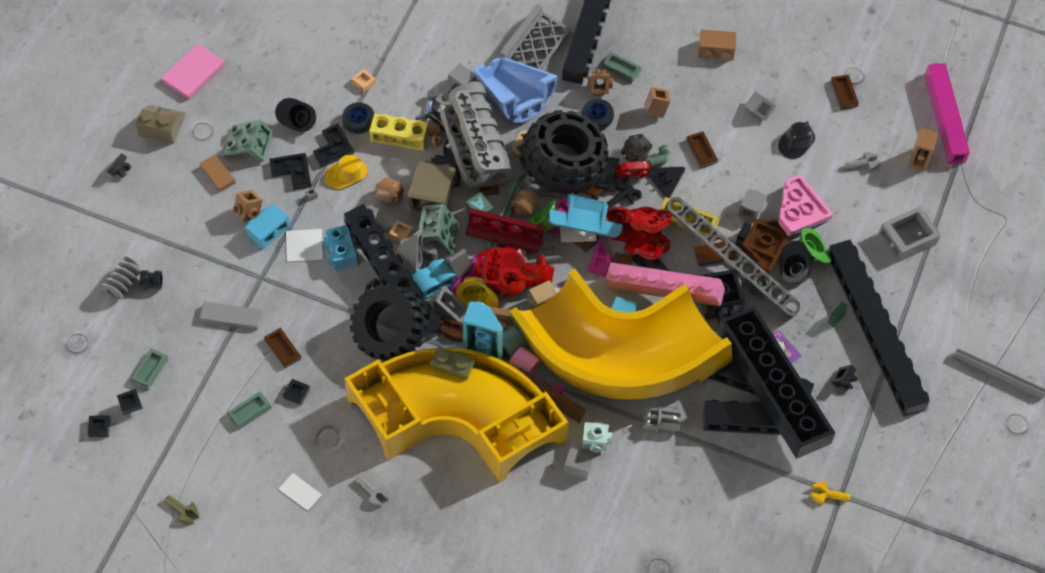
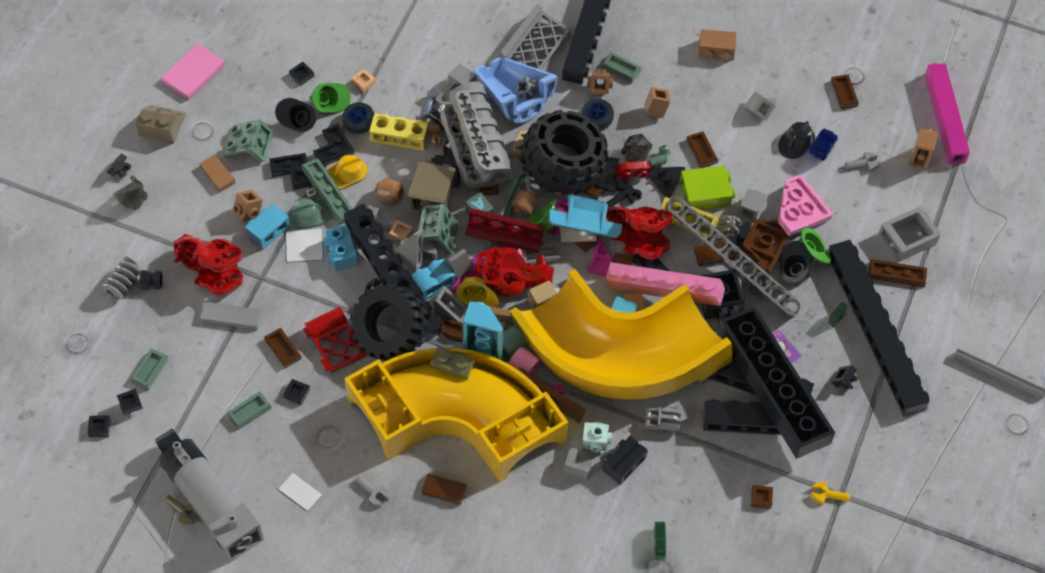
none -> clear smoke helmet [113,175,147,210]
none -> light grey piece [155,428,264,563]
none -> red animal [173,234,243,296]
none -> sand green piece [288,198,332,229]
none -> black tile [289,62,315,86]
none -> sand green tile [301,158,352,224]
none -> red piece [302,307,366,373]
none -> bright green piece [309,83,351,112]
none -> reddish brown tile [422,474,467,505]
none -> light grey gear [515,76,539,100]
none -> black brick [603,436,648,485]
none -> light nougat tile [623,293,644,311]
none -> clear green beam [654,521,666,560]
none -> lime brick [680,165,735,210]
none -> light grey gear [718,215,742,238]
none -> reddish brown tile [751,485,773,509]
none -> clear blue gear [810,128,838,161]
none -> reddish brown tile [868,259,927,287]

